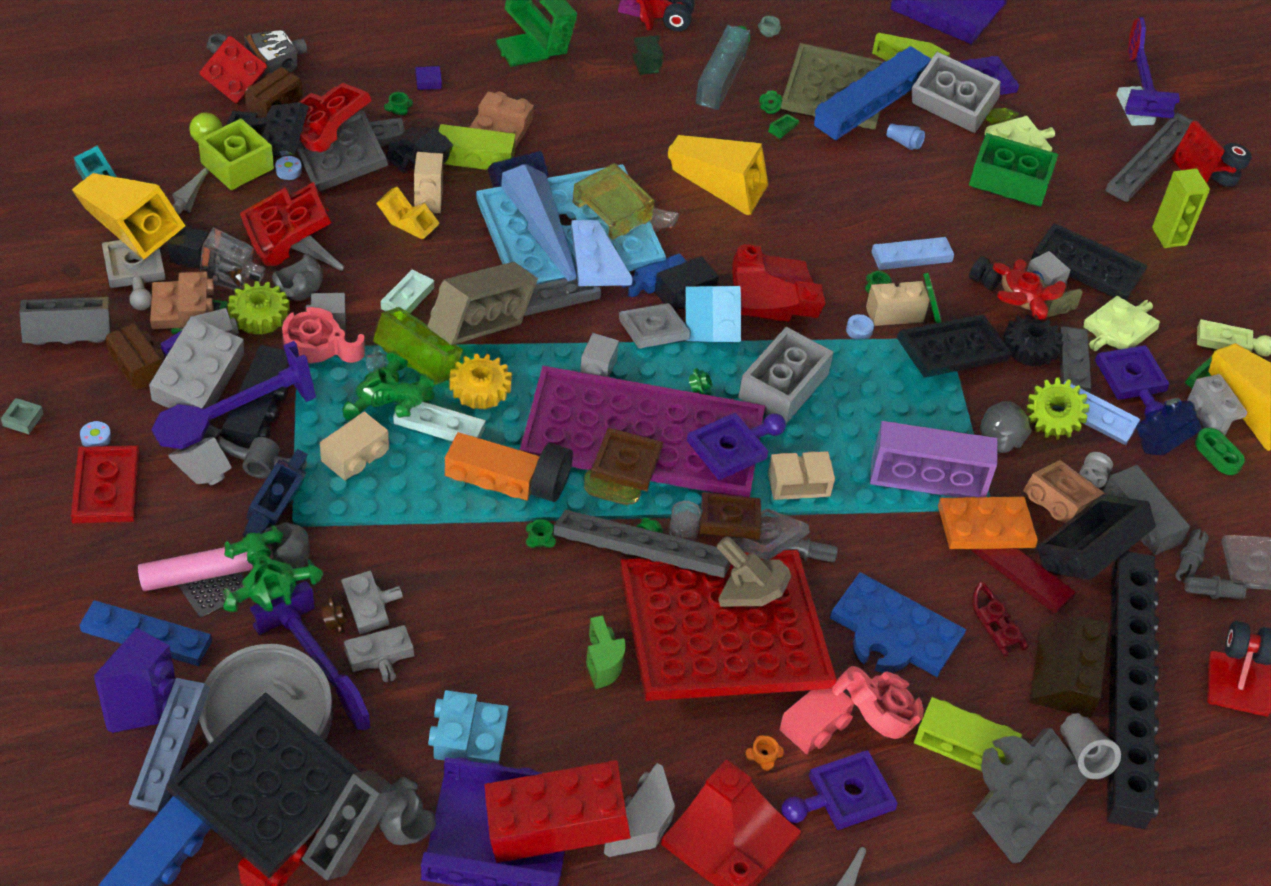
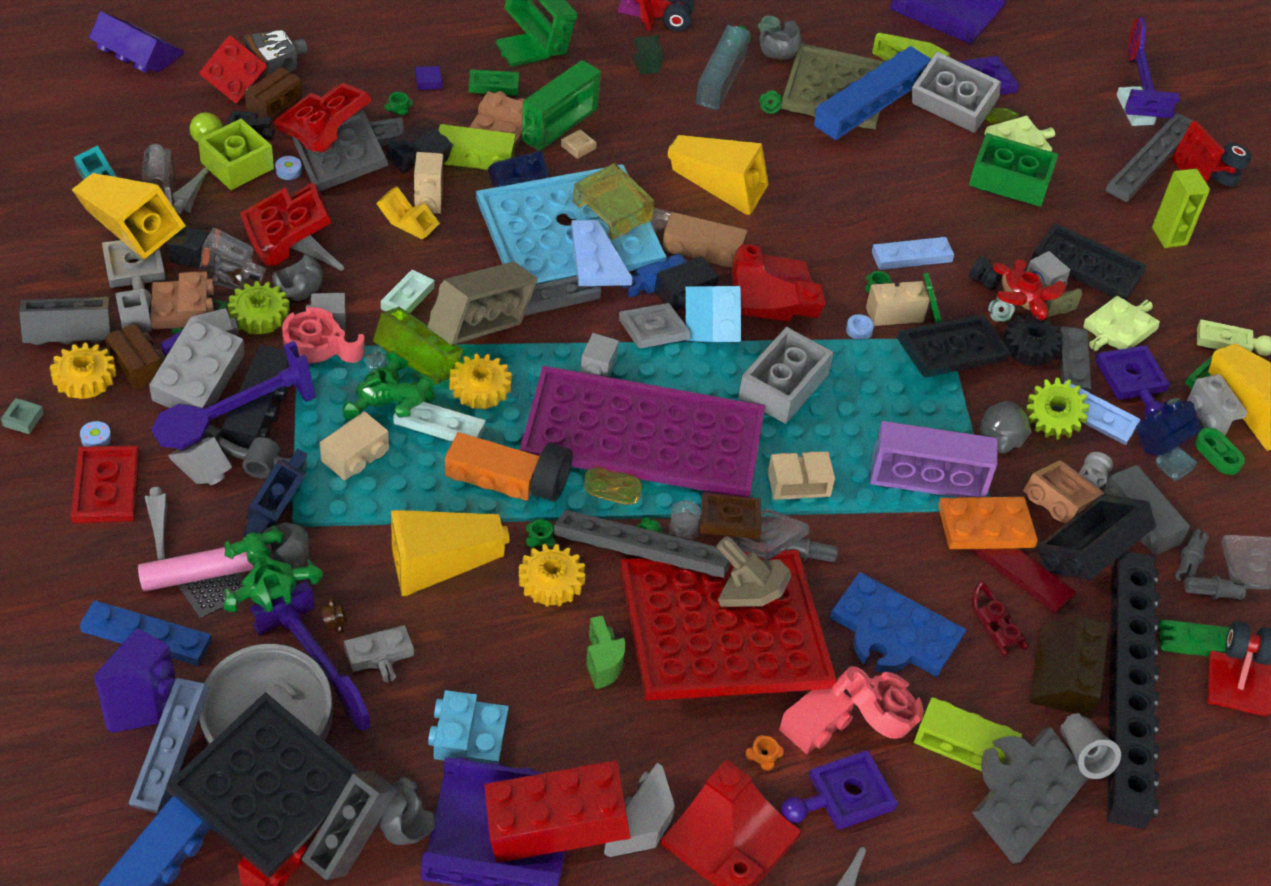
dark grey plate [207,33,227,54] -> none
black plate [261,102,309,156] -> none
light grey plate [341,570,403,635] -> none
medium blue wedge [501,164,577,282] -> none
reddish brown tile [591,428,664,491] -> none
dark purple plate [687,412,786,480] -> none
green plate [689,368,713,395] -> none
green piece [768,114,799,139] -> none
medium blue cone [886,123,925,150] -> none
none -> yellow gear [50,343,116,399]
none -> dark purple slope [89,11,184,73]
none -> light grey brick [115,289,152,332]
none -> clear torso [142,144,176,206]
none -> light grey piece [144,487,168,560]
none -> yellow slope [391,510,509,596]
none -> green plate [469,69,519,96]
none -> yellow gear [519,544,586,607]
none -> green piece [521,60,601,151]
none -> tan tile [561,129,597,159]
none -> medium nougat brick [662,212,747,268]
none -> dark grey hair [759,20,802,60]
none -> sand green plate [988,297,1015,322]
none -> clear light blue plate [1155,445,1197,482]
none -> green hinge [1158,620,1229,657]

